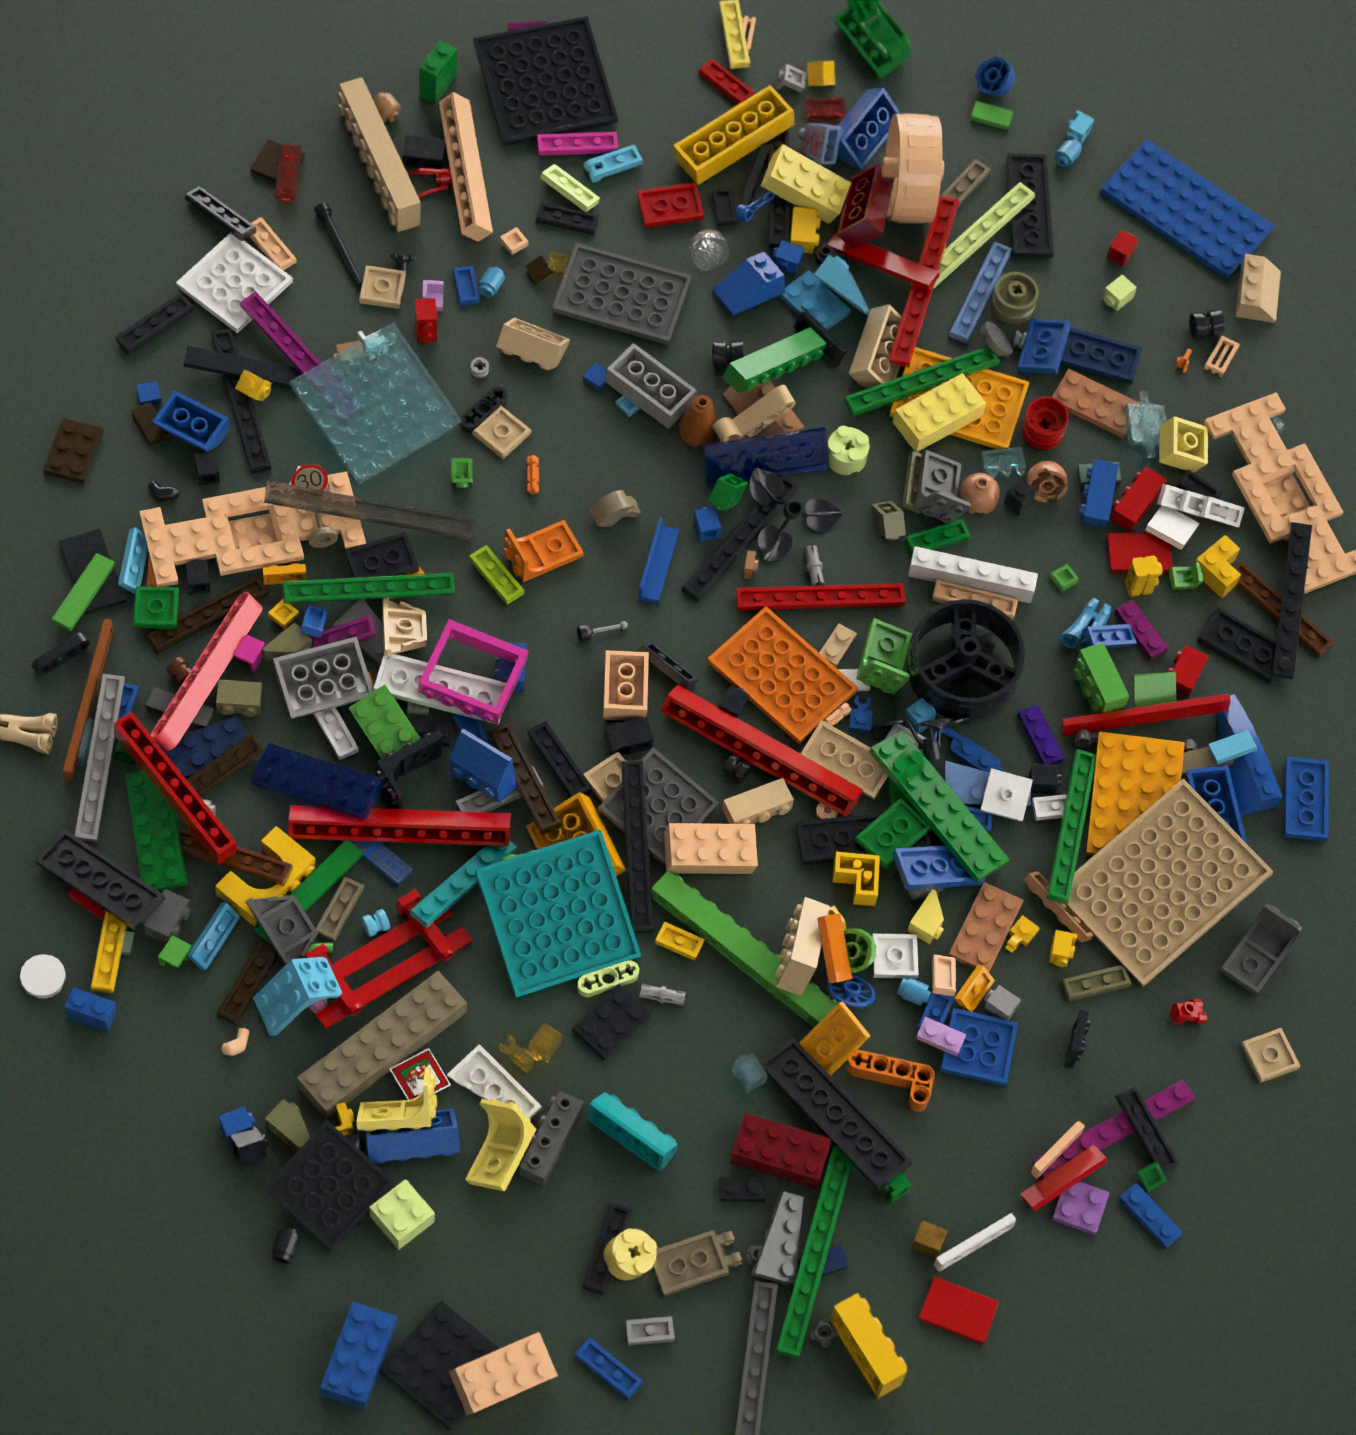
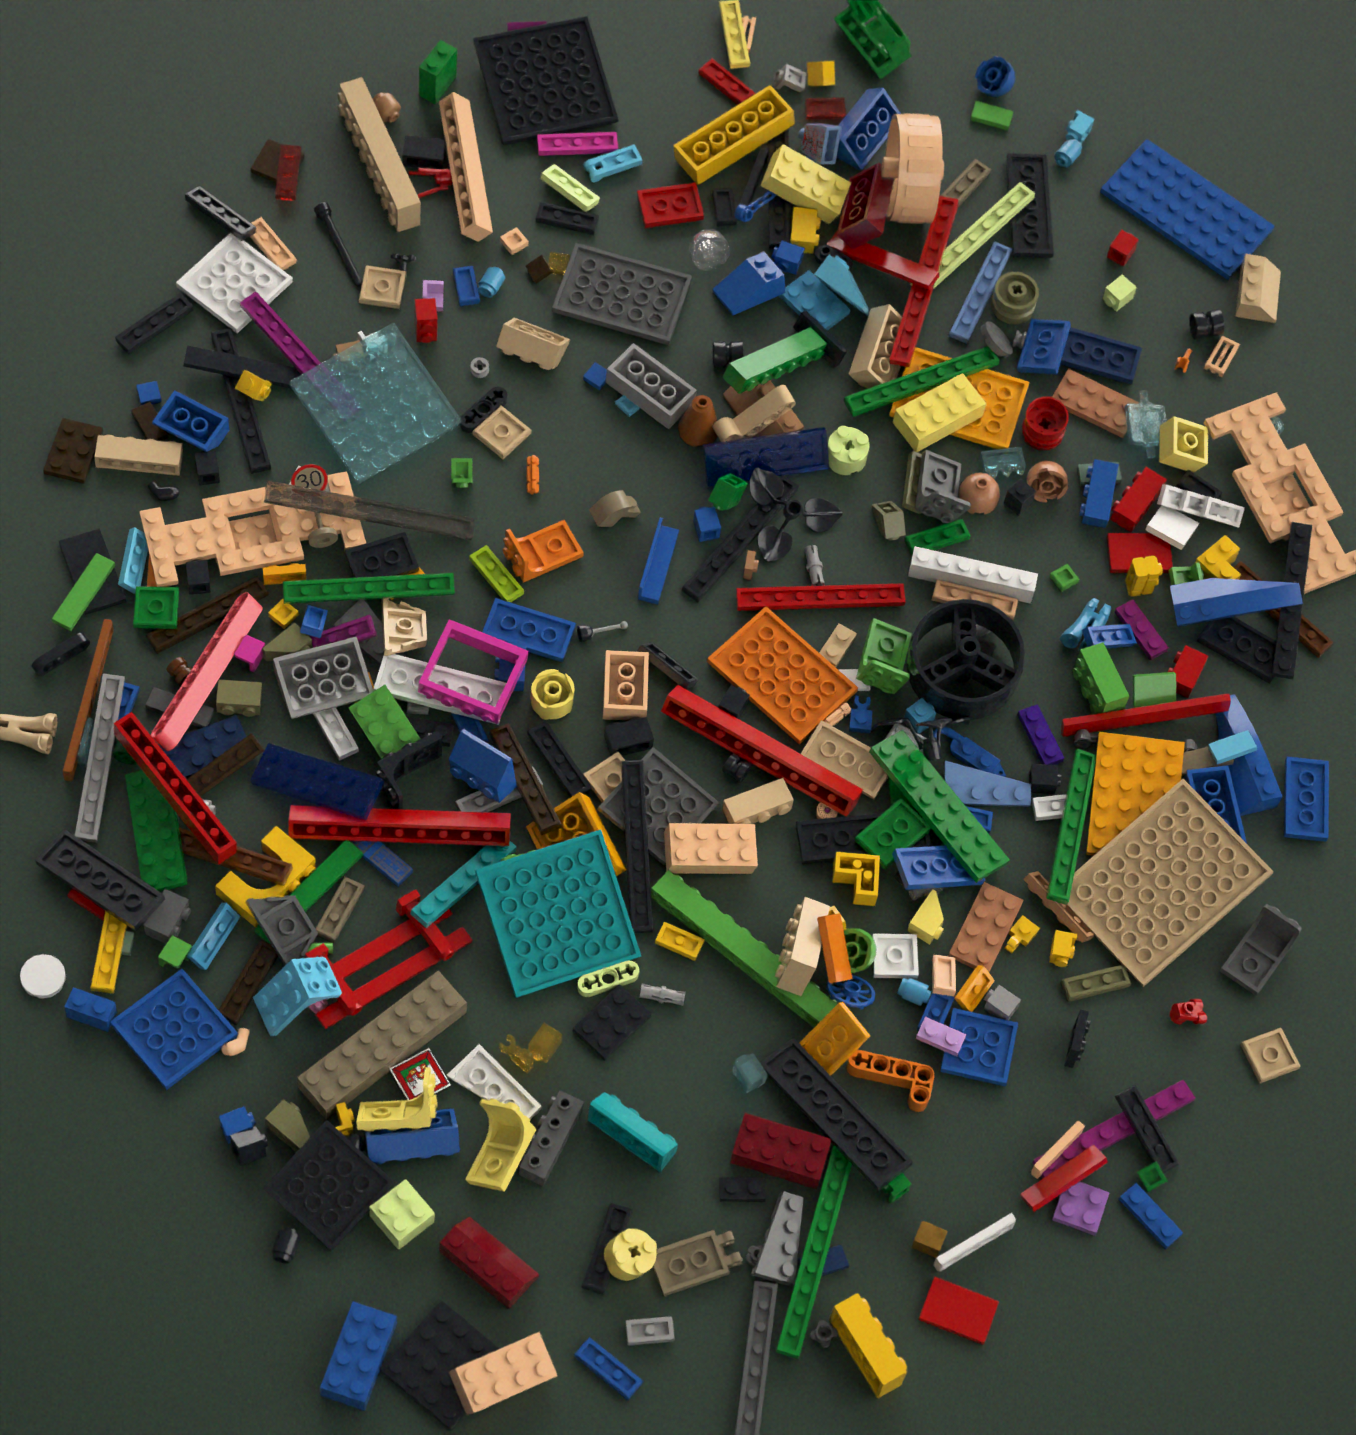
medium azure wheel [361,909,390,937] -> none
white plate [980,768,1033,822] -> none
none -> tan brick [94,435,183,476]
none -> blue plate [110,969,238,1090]
none -> dark red slope [439,1217,539,1309]
none -> blue plate [482,598,576,663]
none -> light yellow brick [531,669,575,720]
none -> blue wedge [1170,578,1303,627]

